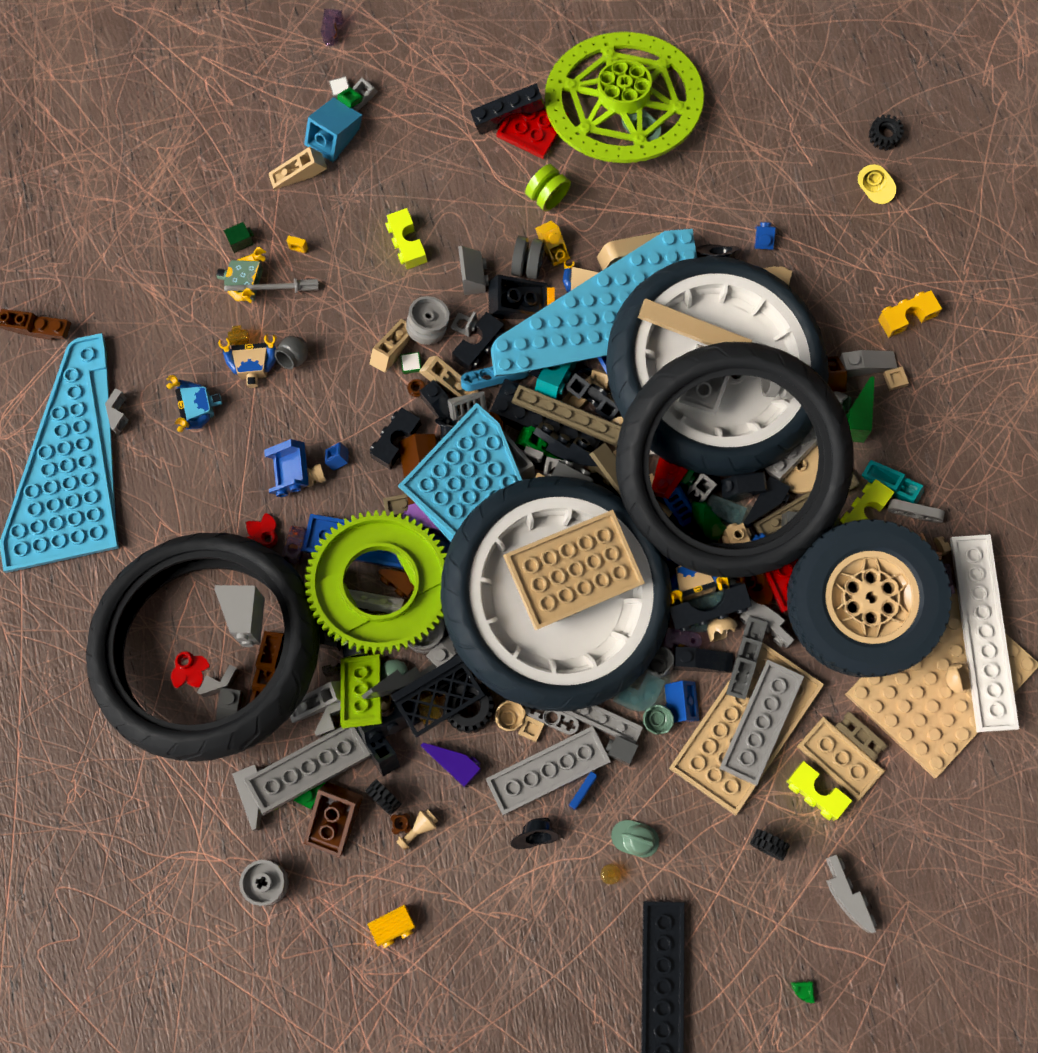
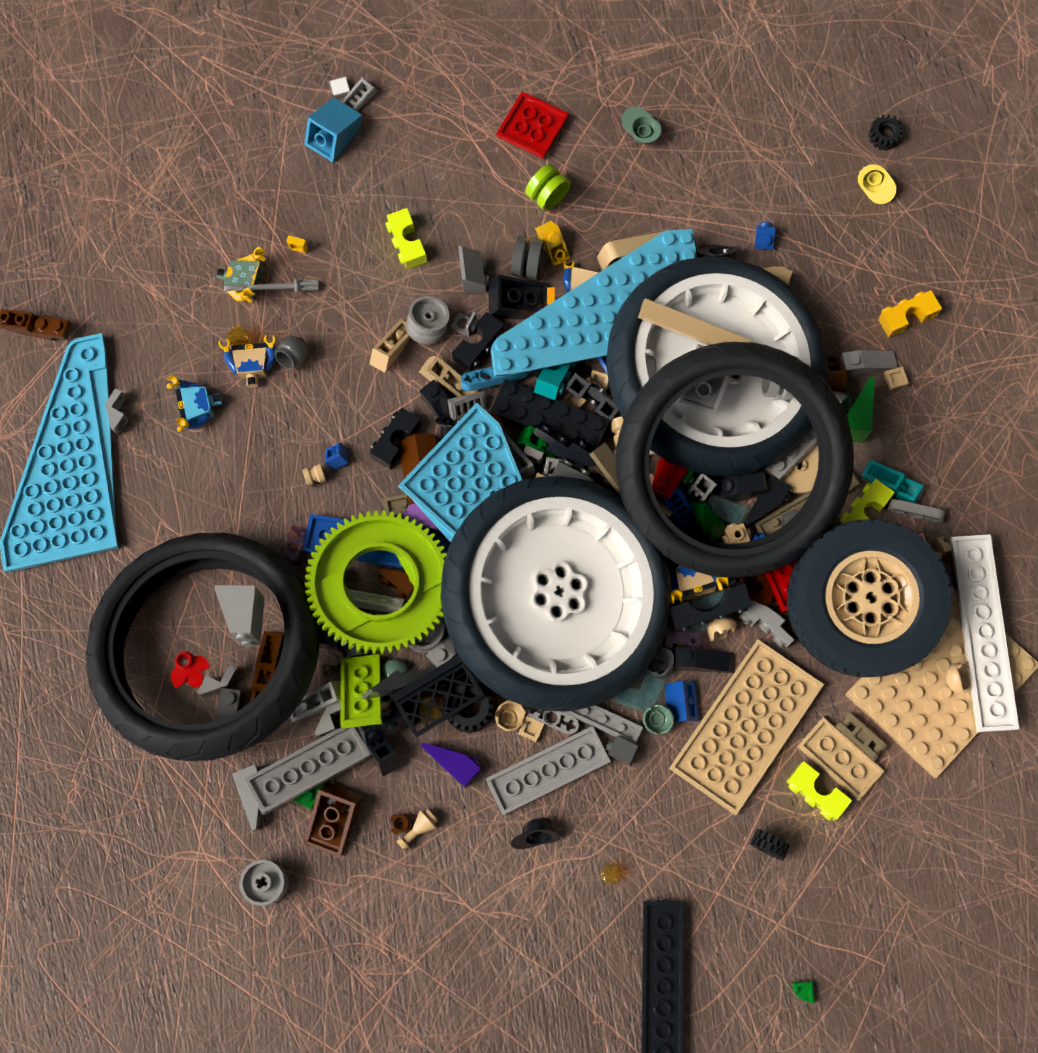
dark green brick [223,222,254,253] -> none
red plate [246,513,278,548] -> none
blue panel [264,439,309,497] -> none
tan slope [268,147,327,189] -> none
clear purple leg [321,9,344,46] -> none
green tile [337,87,363,109] -> none
black tyre [365,779,402,816] -> none
yellow brick [367,905,416,948] -> none
white tile [400,352,421,374] -> none
reddish brown plate [407,379,426,397] -> none
black arch [470,83,546,135] -> none
tan plate [503,510,645,630] -> none
dark tan tile [512,384,621,446] -> none
lime piece [545,32,704,163] -> none
blue tile [569,771,597,810] -> none
sand green piece [611,820,659,858] -> none
light grey plate [719,660,804,786] -> none
dark grey slope [726,616,768,700] -> none
light grey slope [826,855,877,933] -> none

